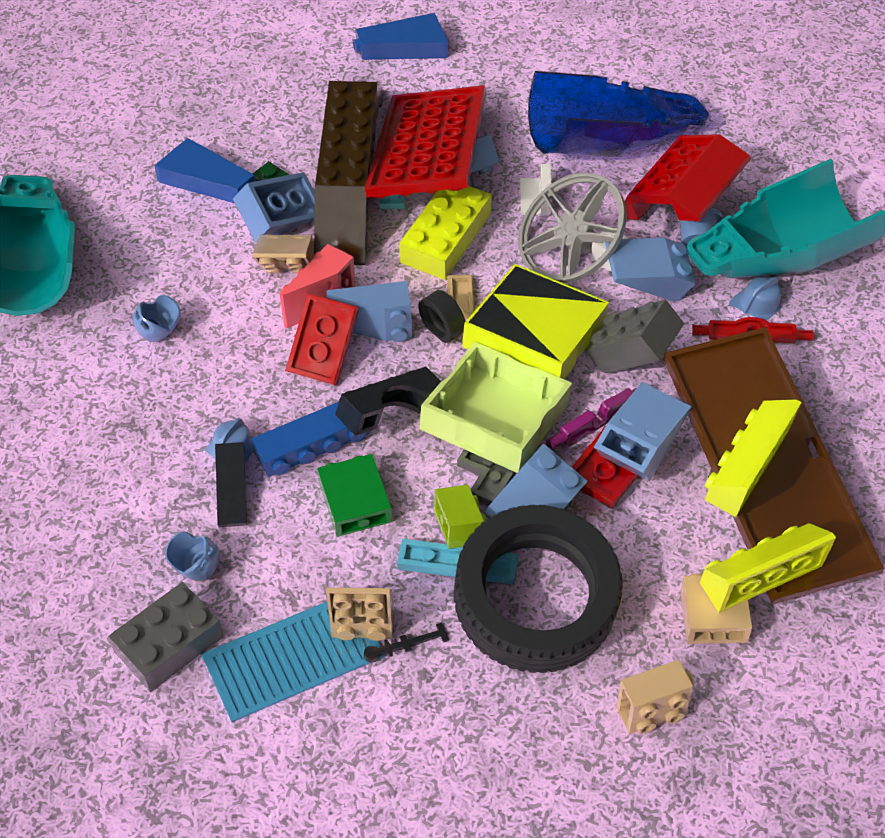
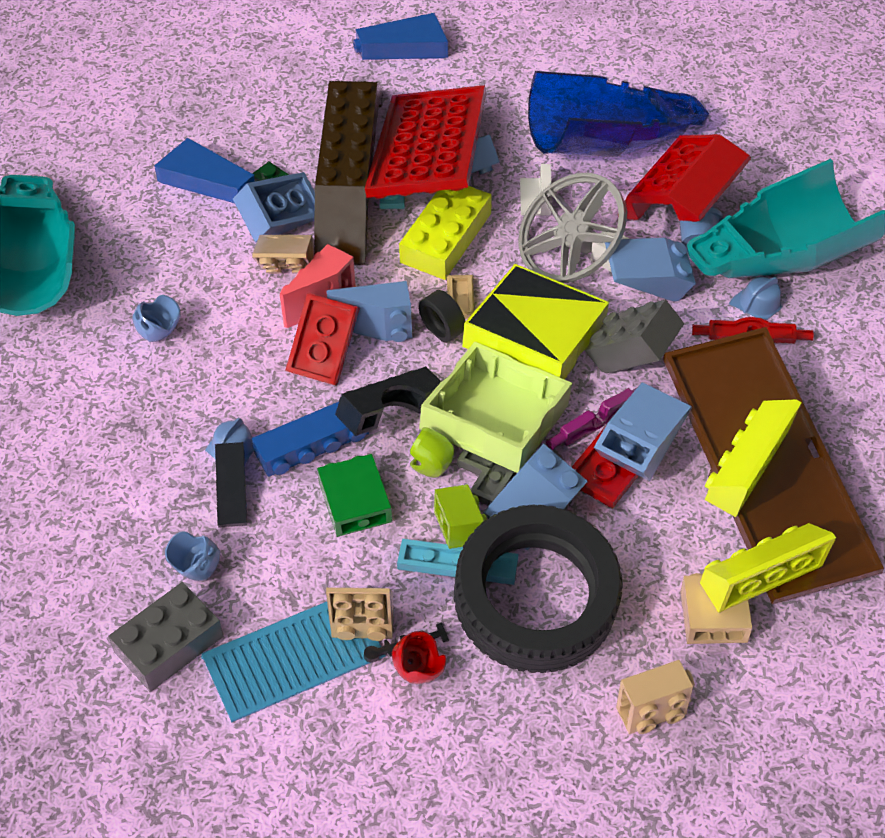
none -> red helmet [392,631,446,684]
none -> lime helmet [410,427,454,478]

